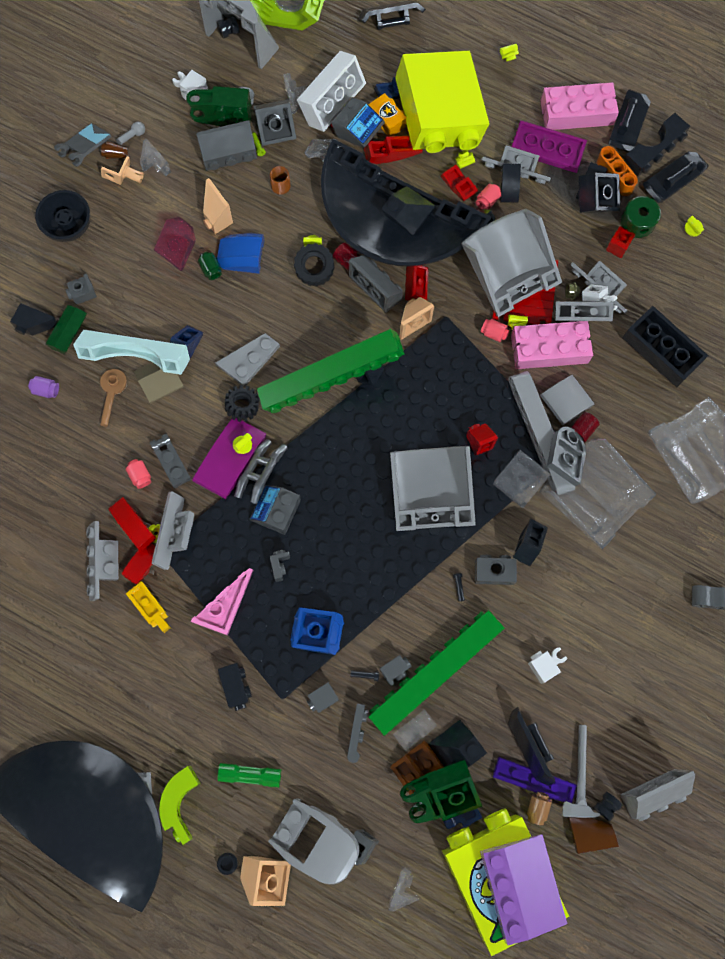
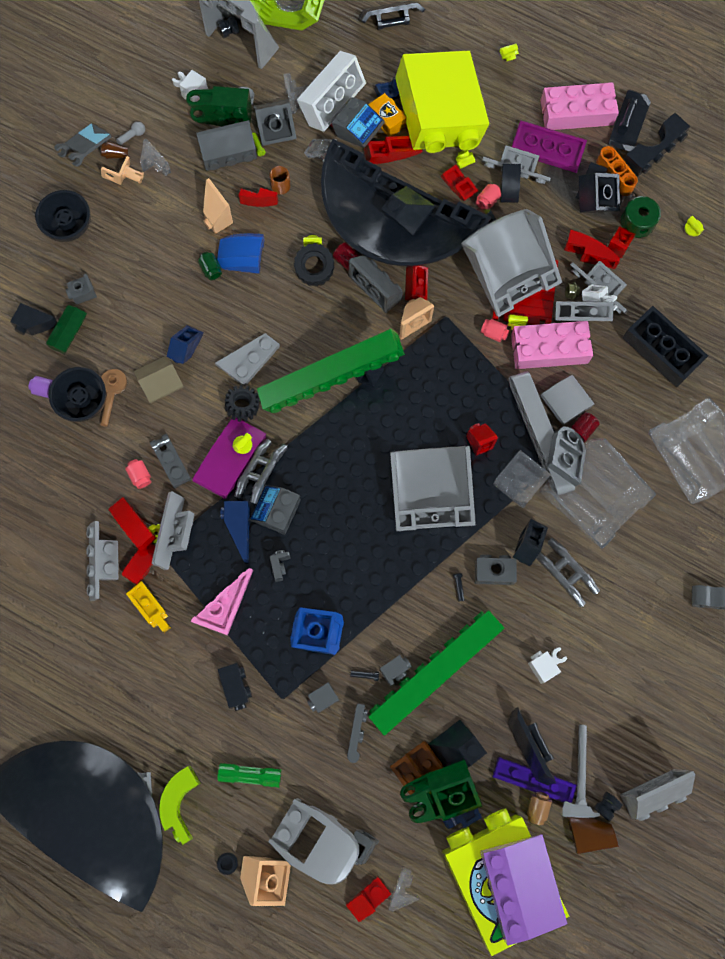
light aqua arch [73,330,190,375] -> none
clear pink slope [154,217,196,271] -> none
clear slope [393,709,437,751] -> none
black piece [643,151,709,203] -> none
none -> black piece [49,367,107,422]
none -> dark blue slope [221,501,250,563]
none -> red slope [239,187,279,207]
none -> red slope [346,876,391,922]
none -> flat silver piece [536,538,600,607]
none -> red slope [564,230,620,269]

